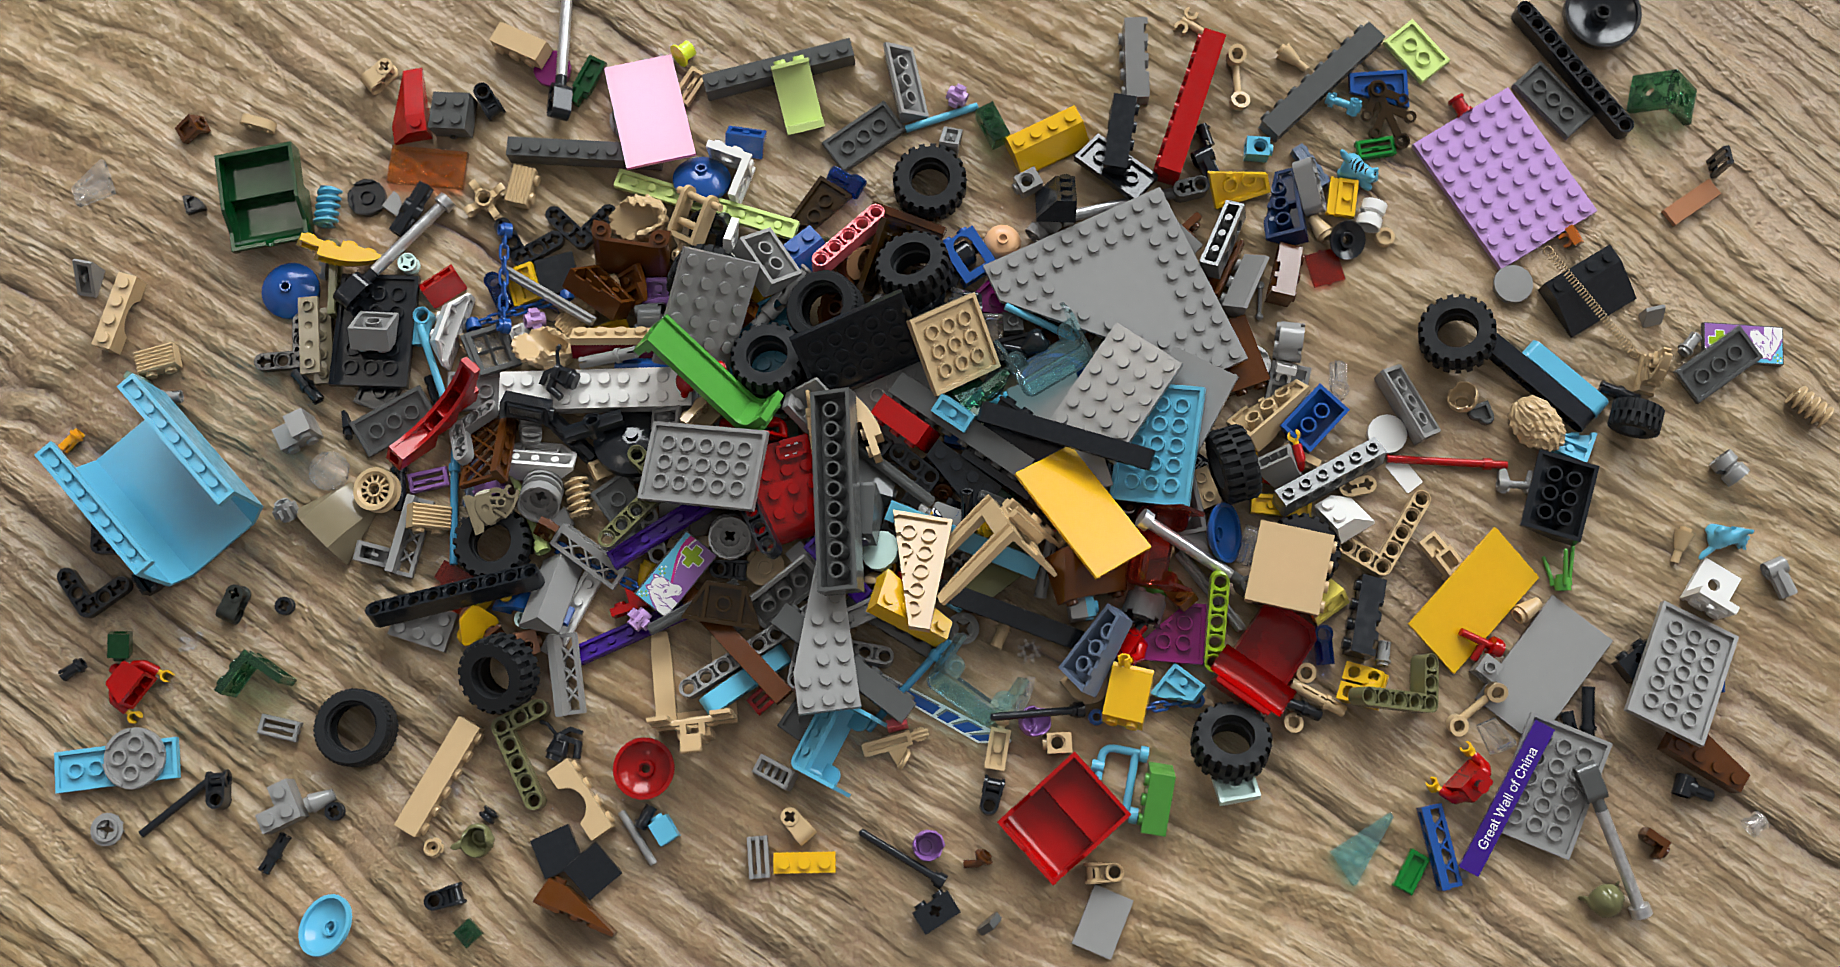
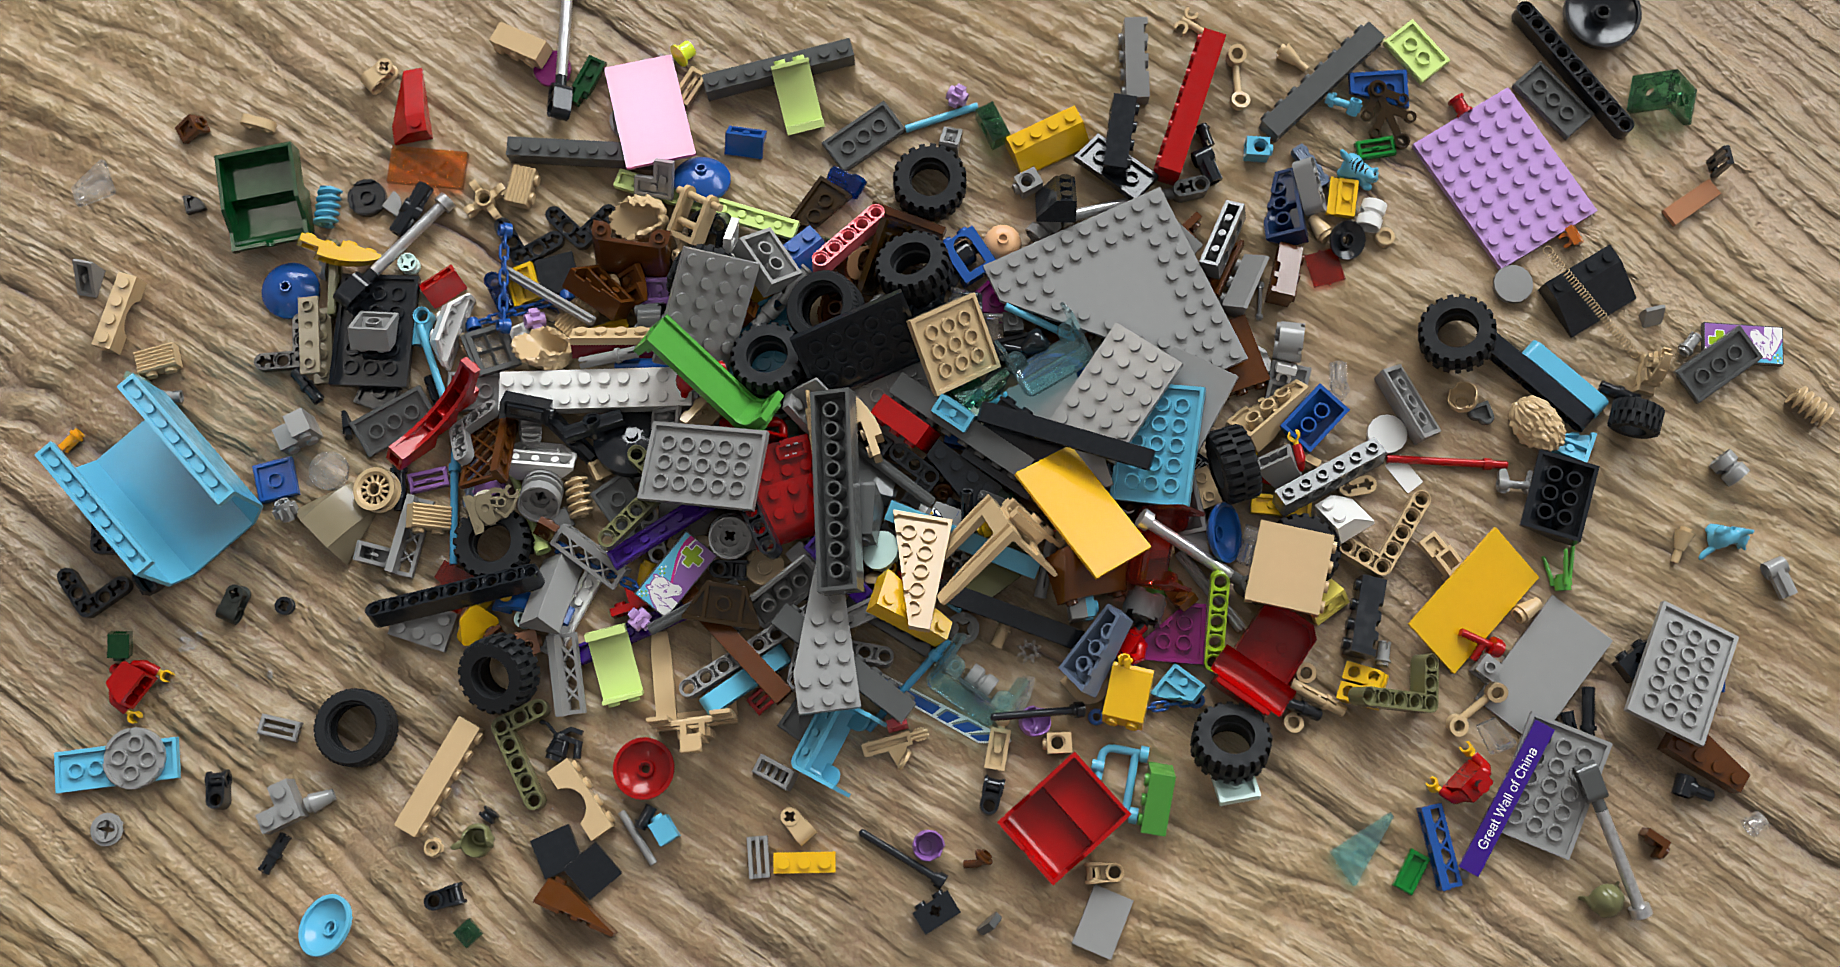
black pin [58,658,88,681] -> none
black bar [139,779,206,838] -> none
clear green bracket [214,649,297,697] -> none
black bush [324,802,346,821] -> none
dark grey brick [428,91,478,140] -> none
black piece [473,83,506,121] -> none
black piece [539,344,581,401] -> none
white bracket [706,139,756,204] -> none
light grey slope [883,42,929,124] -> none
yellow wing [1207,171,1271,209] -> none
clear blue piece [1314,625,1335,665] -> none
white bracket [1679,557,1741,620] -> none
none -> blue tile [252,456,301,505]
none -> yellowish green panel [584,623,644,708]
none -> light grey plate [634,158,675,200]
none -> light grey wheel [961,663,999,701]

